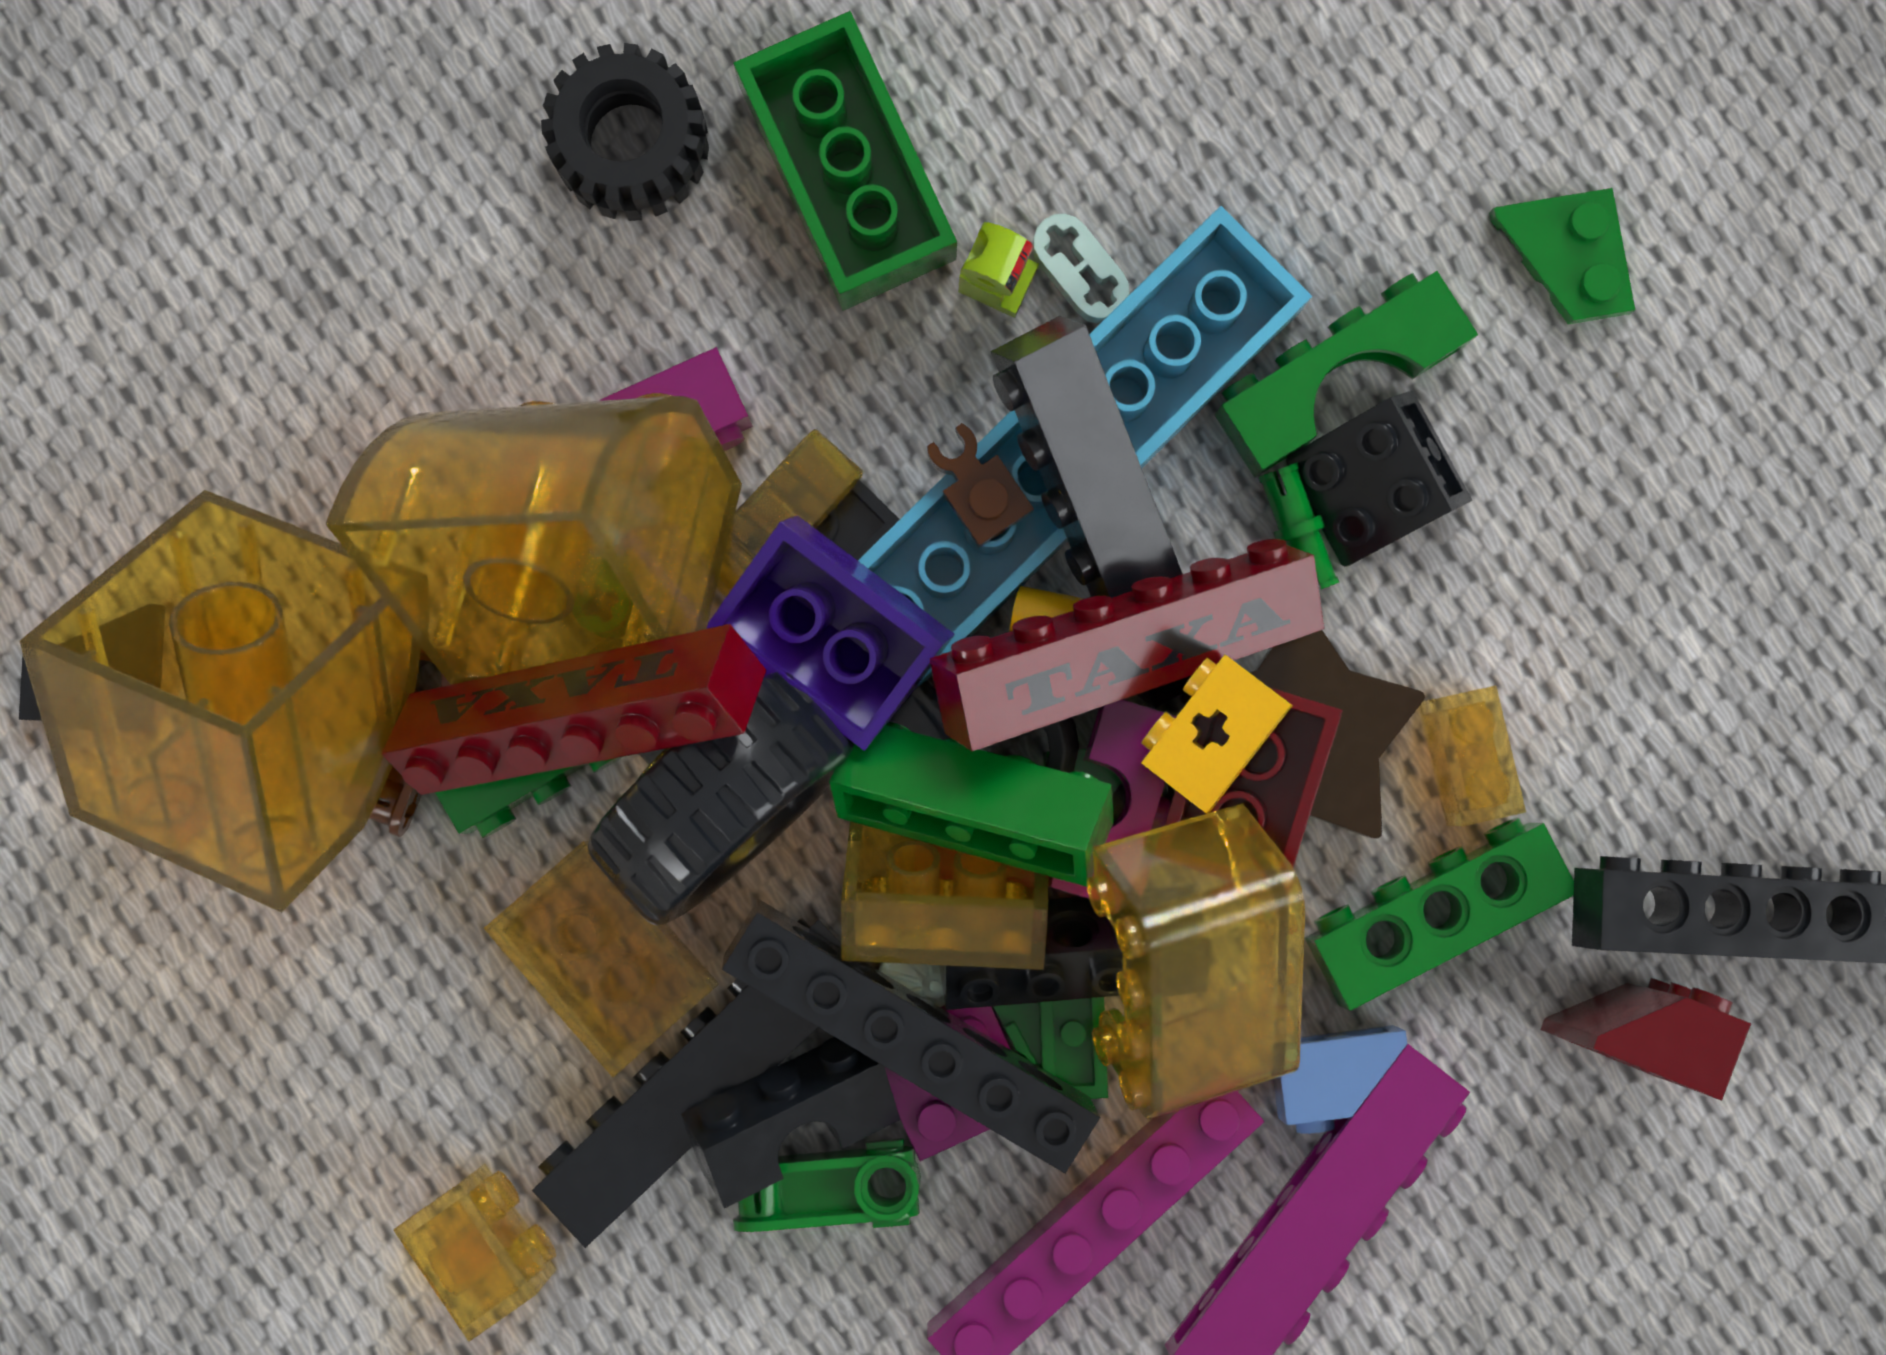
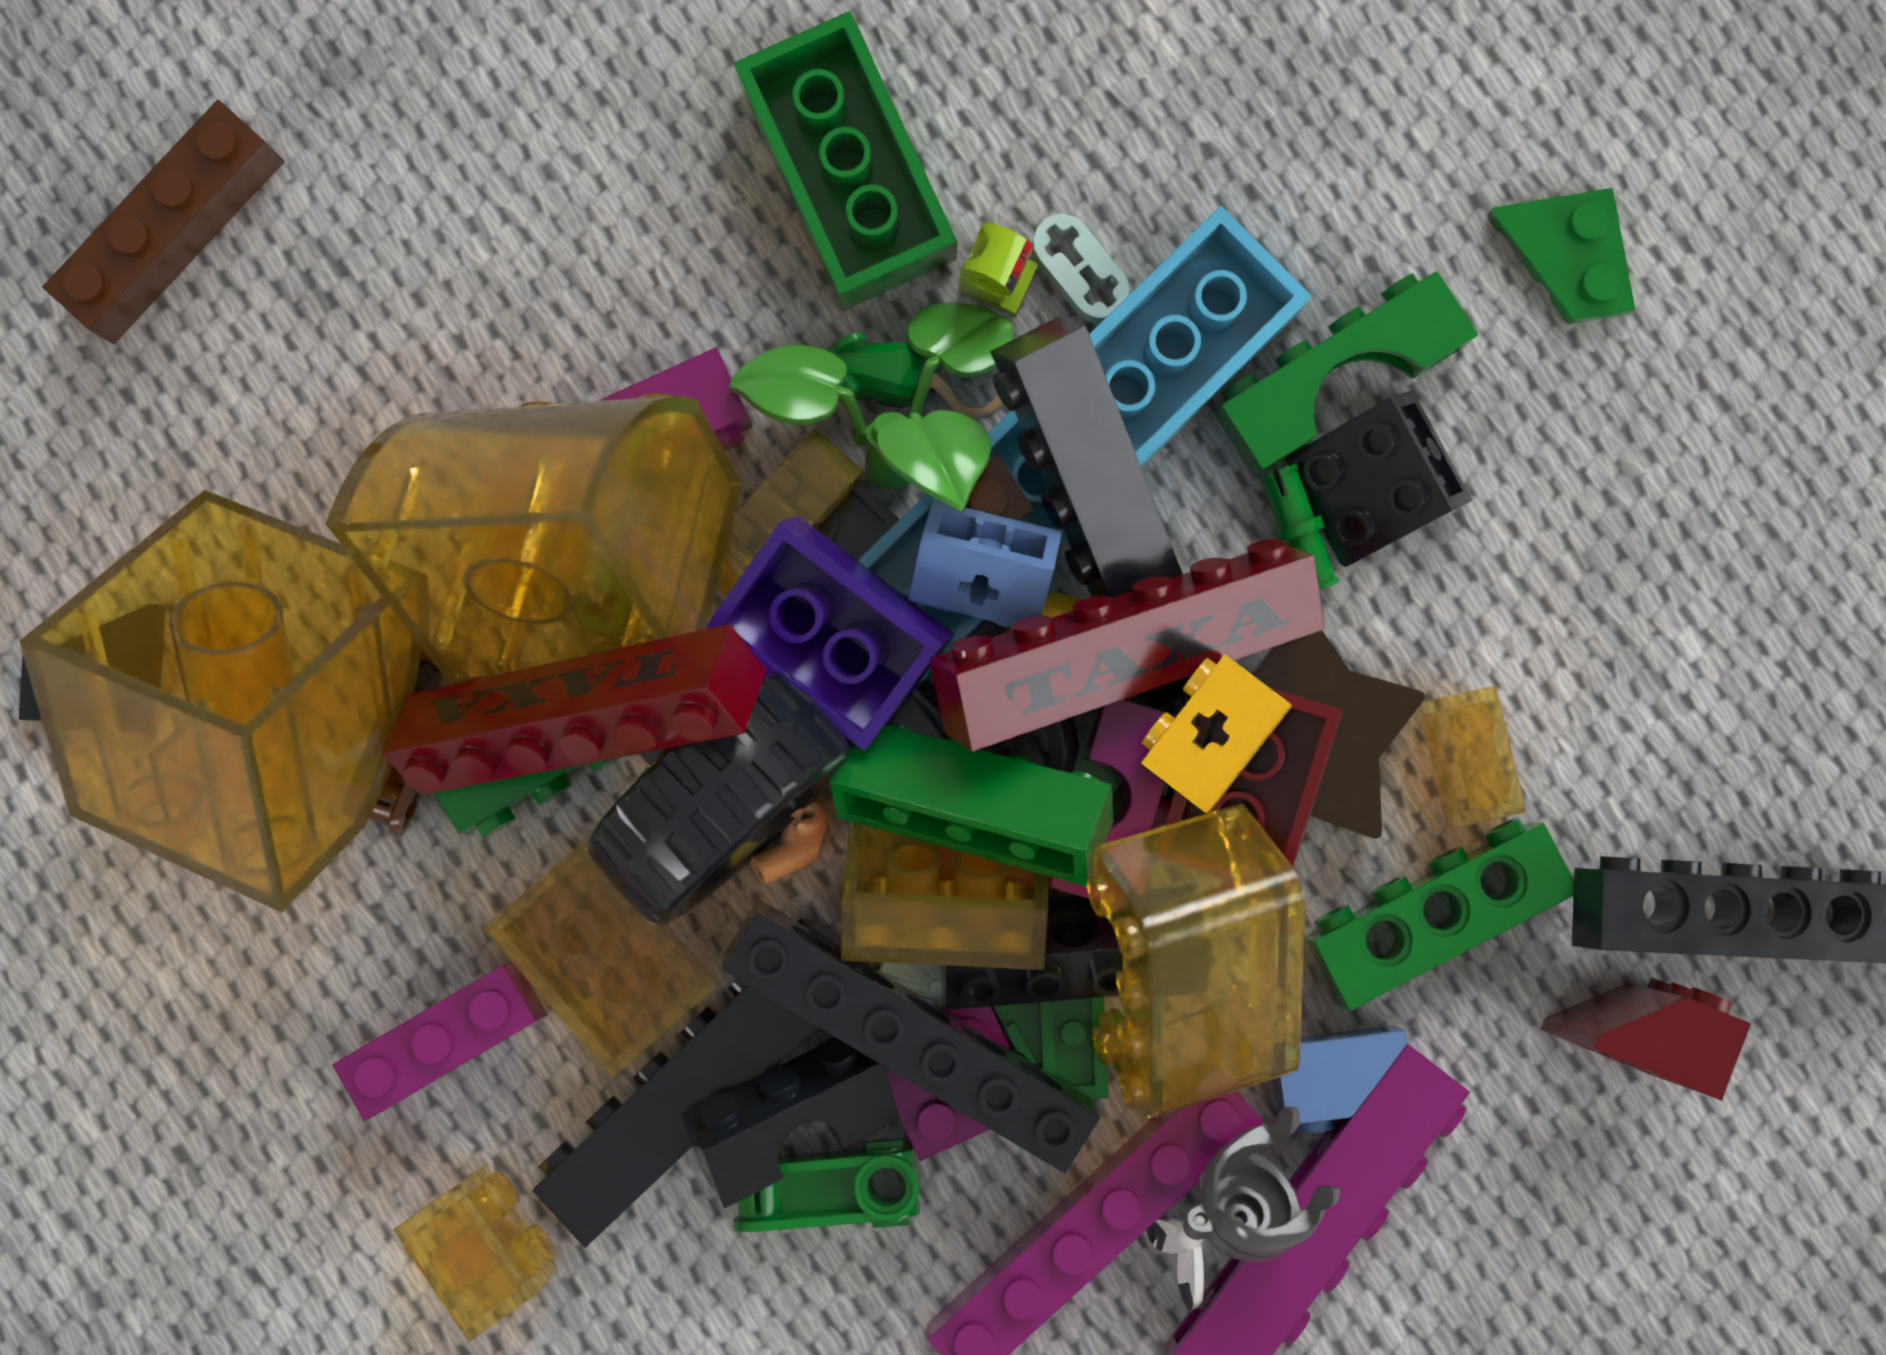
black tyre [541,43,709,221] -> none
none -> reddish brown brick [42,99,285,344]
none -> magenta arch [332,960,548,1122]
none -> bright green plant [729,302,1014,511]
none -> light nougat arm [751,801,828,886]
none -> green animal [826,332,1003,419]
none -> medium blue brick [908,500,1062,627]
none -> dark grey hair [1146,1106,1340,1311]

